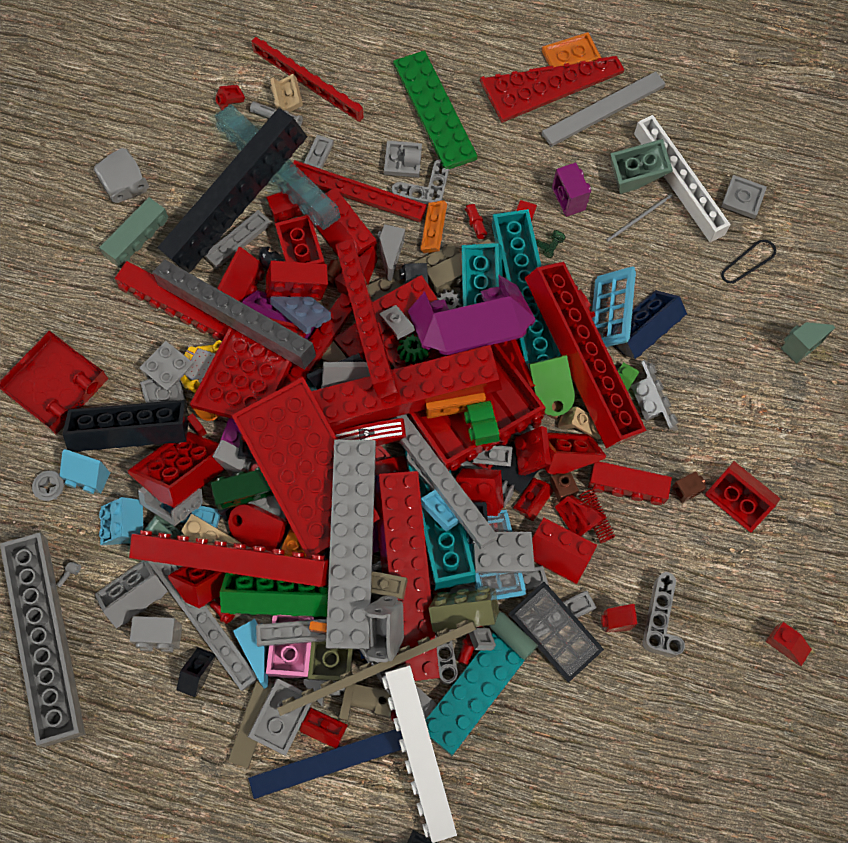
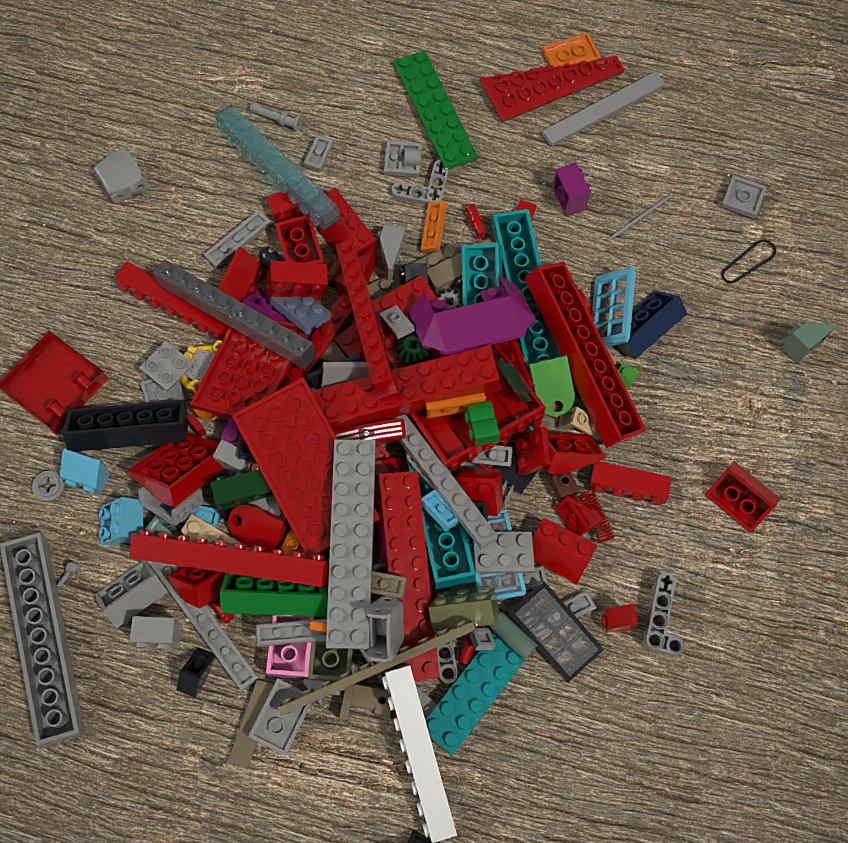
sand green brick [99,197,169,268] -> none
black brick [157,108,308,273] -> none
red bracket [216,85,245,111] -> none
medium azure slope [233,619,268,689] -> none
dark blue tile [248,729,403,799] -> none
red plate [251,37,364,122] -> none
tan bracket [270,74,303,112] -> none
red plate [287,160,427,223] -> none
red slope [300,707,348,749] -> none
red slope [513,478,553,521] -> none
clear green piece [536,230,566,258] -> none
sand green slope [610,139,673,194] -> none
light grey bracket [631,360,678,431] -> none
white brick [634,115,731,242] -> none
copper brick [672,471,706,503] -> none
red slope [766,622,812,666] -> none
none -> clear green plate [496,358,532,404]

